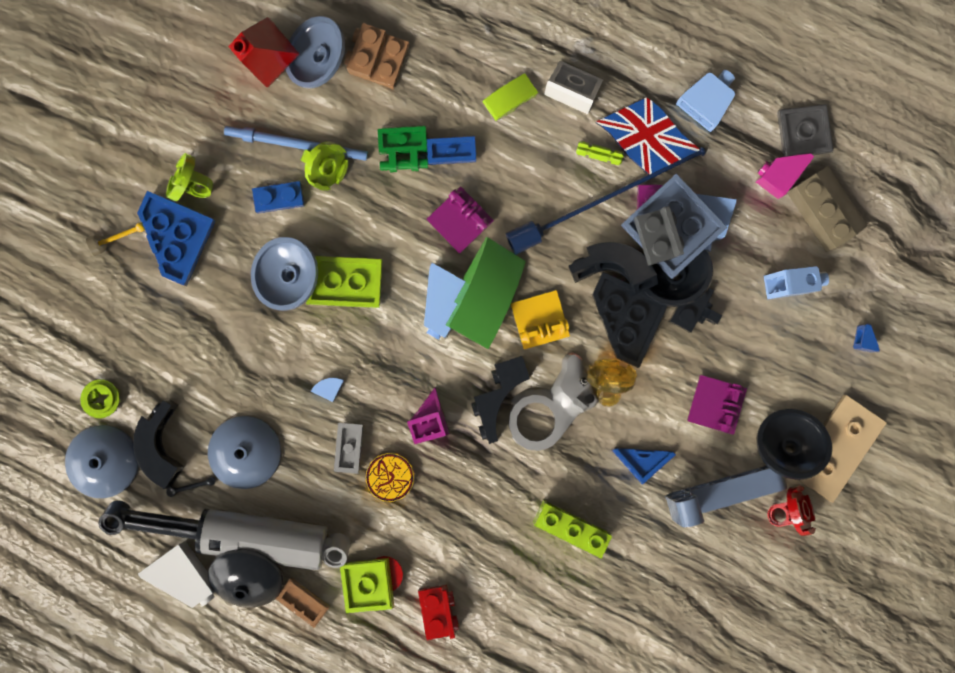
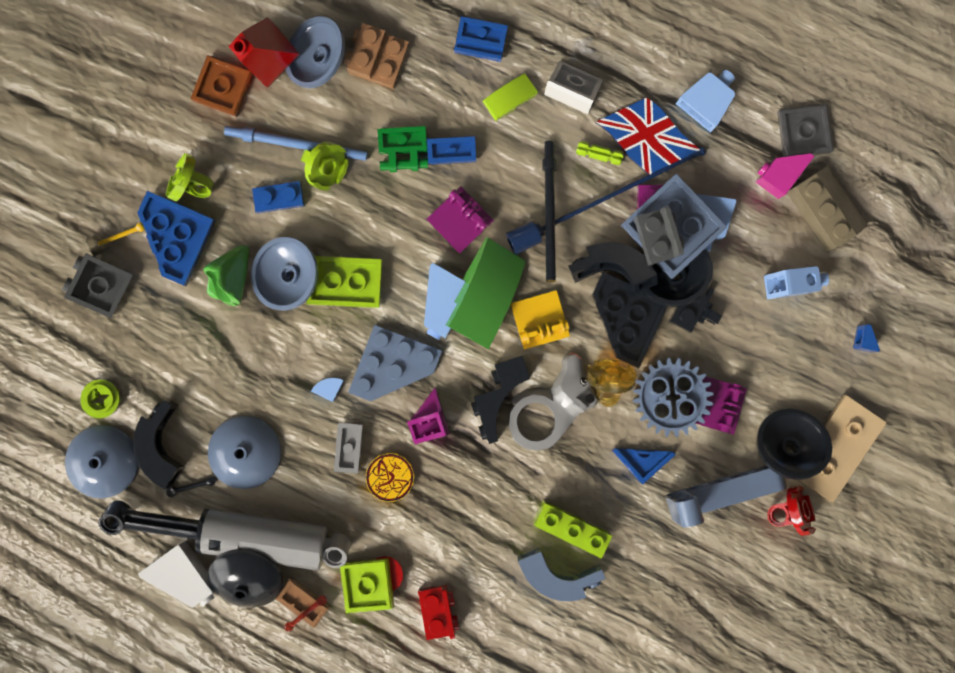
none -> dark grey plate [62,253,133,318]
none -> dark orange tile [190,55,253,118]
none -> bright green hat [203,245,249,306]
none -> clear red hinge [284,595,327,632]
none -> sand blue plate [348,325,442,401]
none -> blue plate [454,16,508,62]
none -> sand blue arch [517,548,606,601]
none -> black bar [542,141,557,282]
none -> sand blue gear [633,358,713,437]

